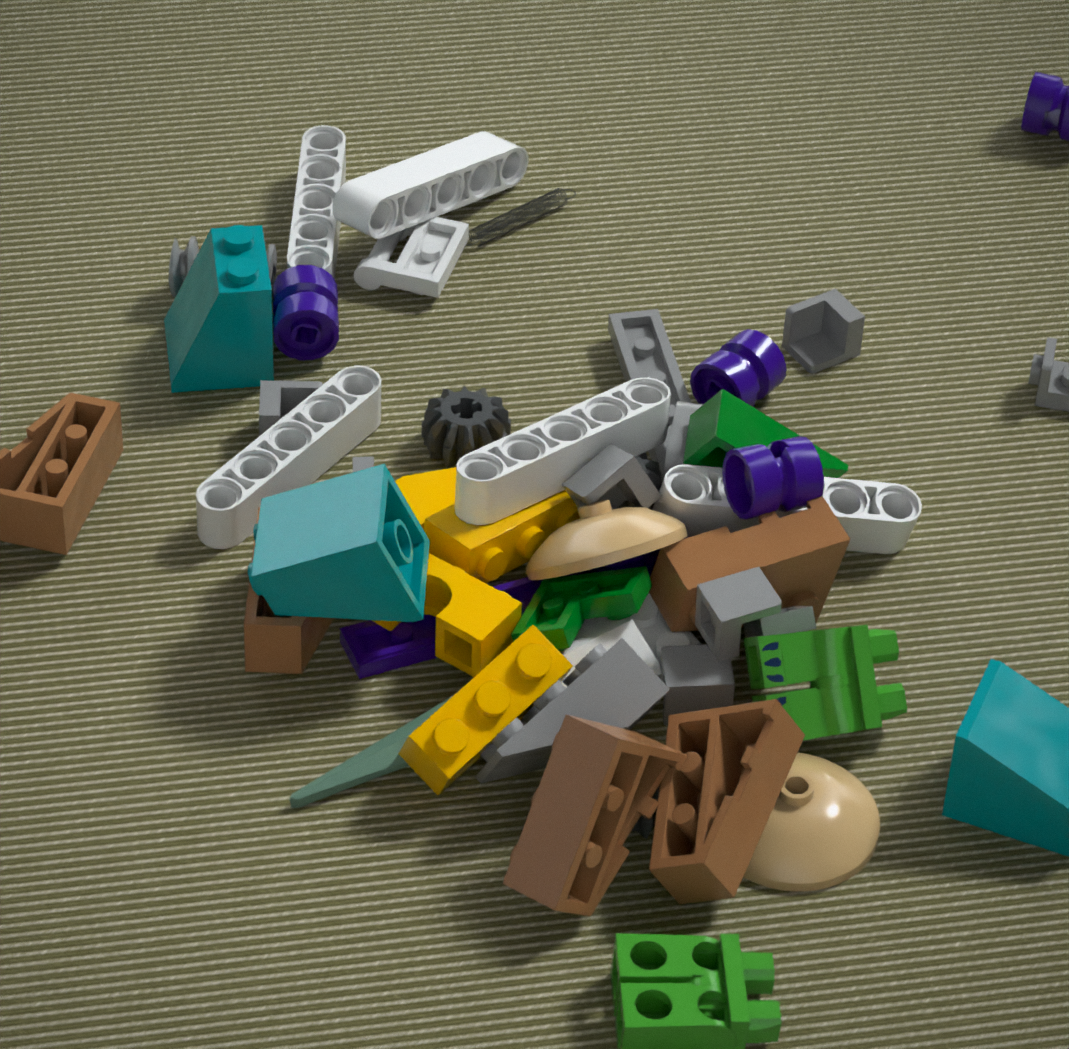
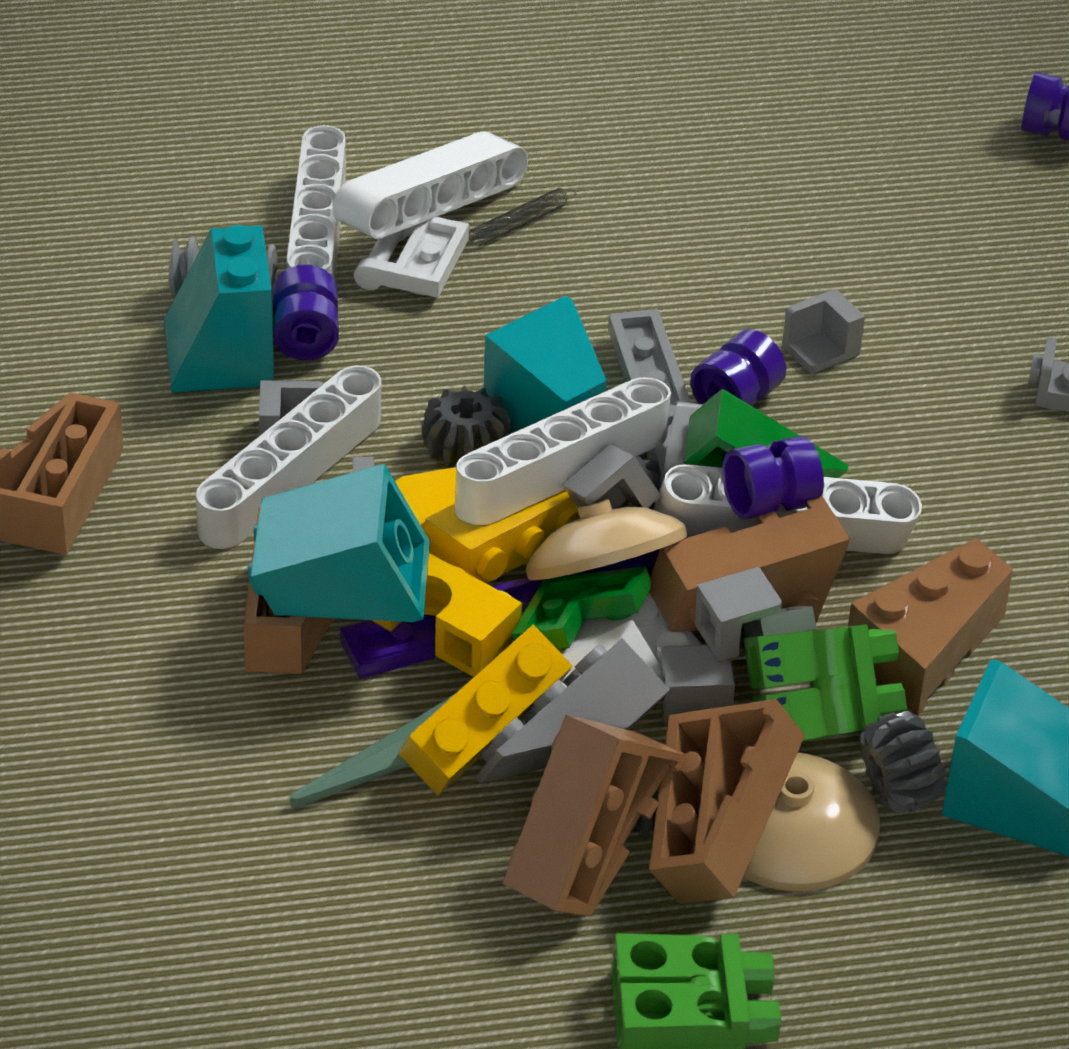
none -> teal slope [483,295,607,434]
none -> medium nougat wedge [848,538,1013,715]
none -> dark grey gear [860,710,946,814]

